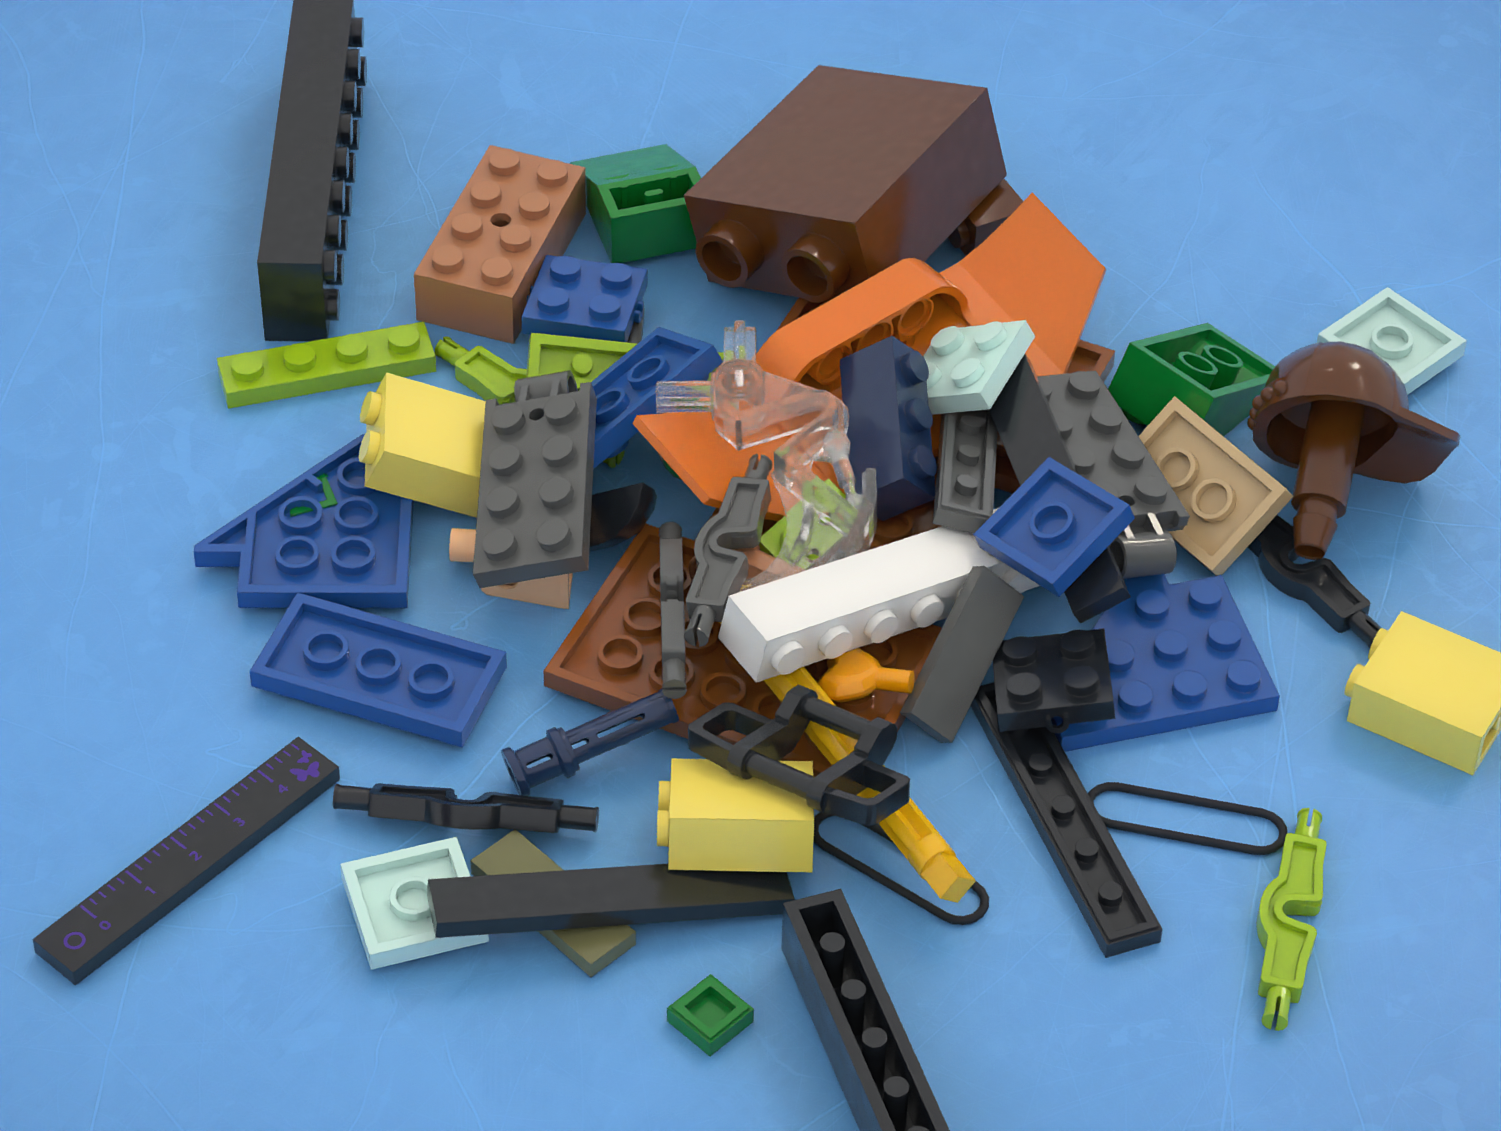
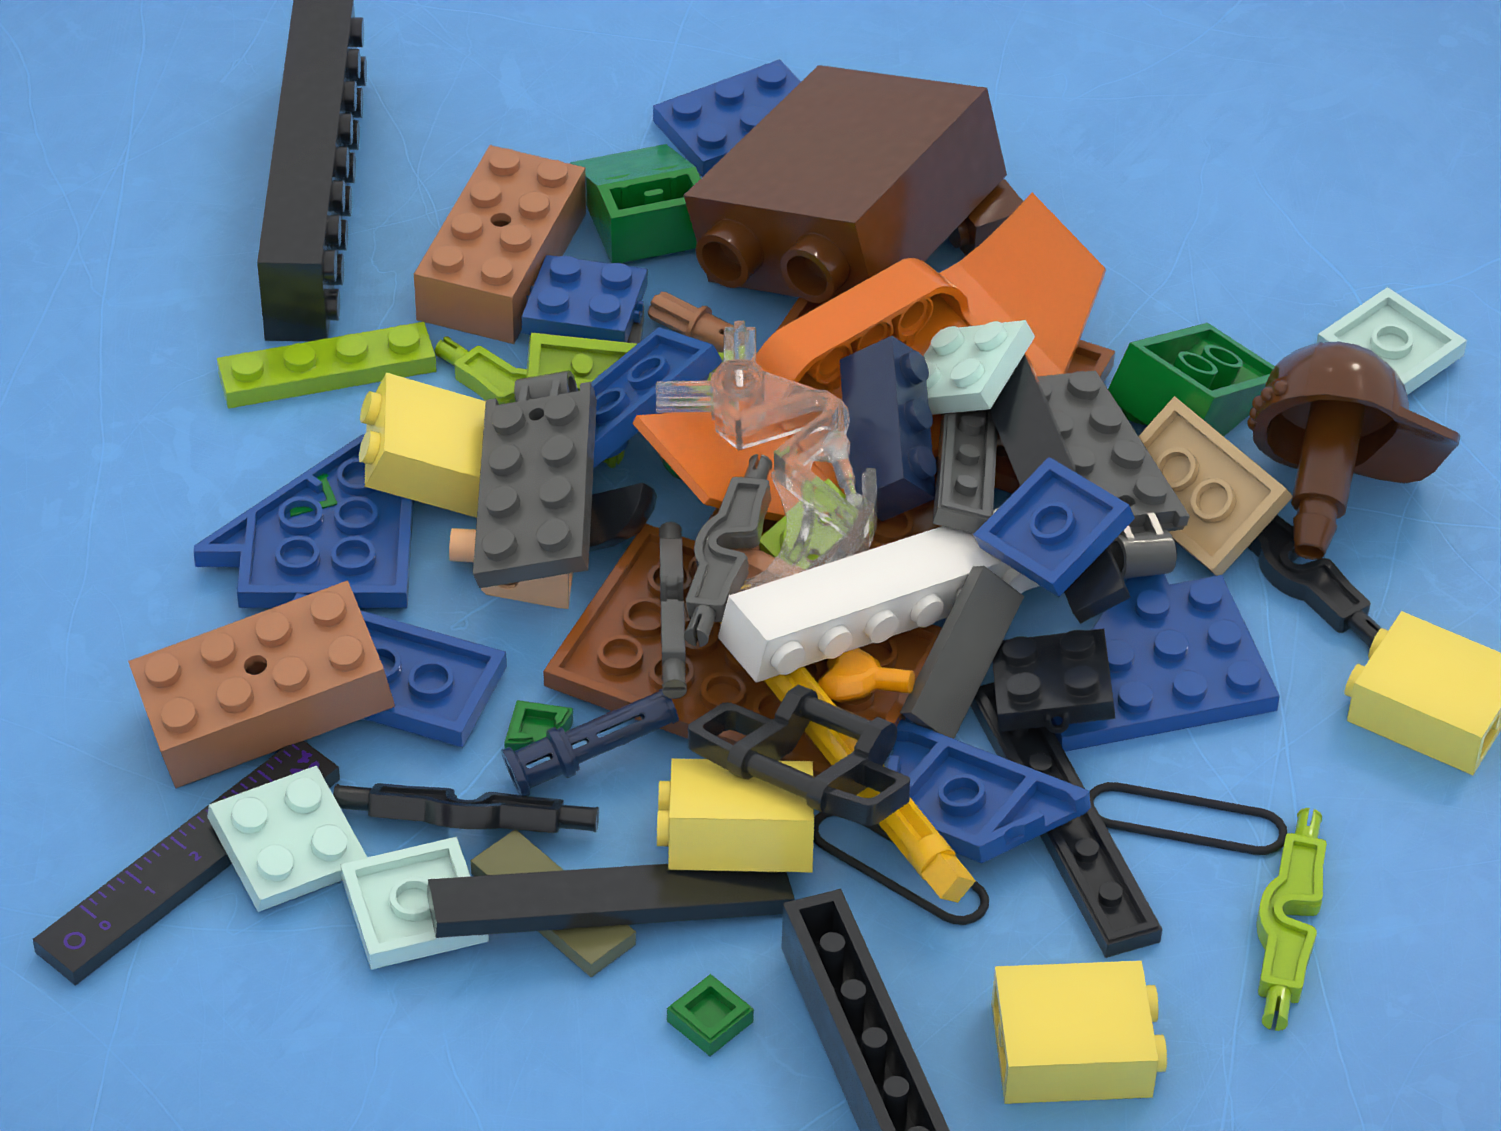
none -> nougat brick [128,580,395,789]
none -> light aqua plate [207,765,367,912]
none -> green tile [504,700,573,751]
none -> nougat axle [648,292,750,354]
none -> blue plate [653,59,801,177]
none -> blue wing [887,719,1091,864]
none -> light yellow brick [991,961,1167,1104]

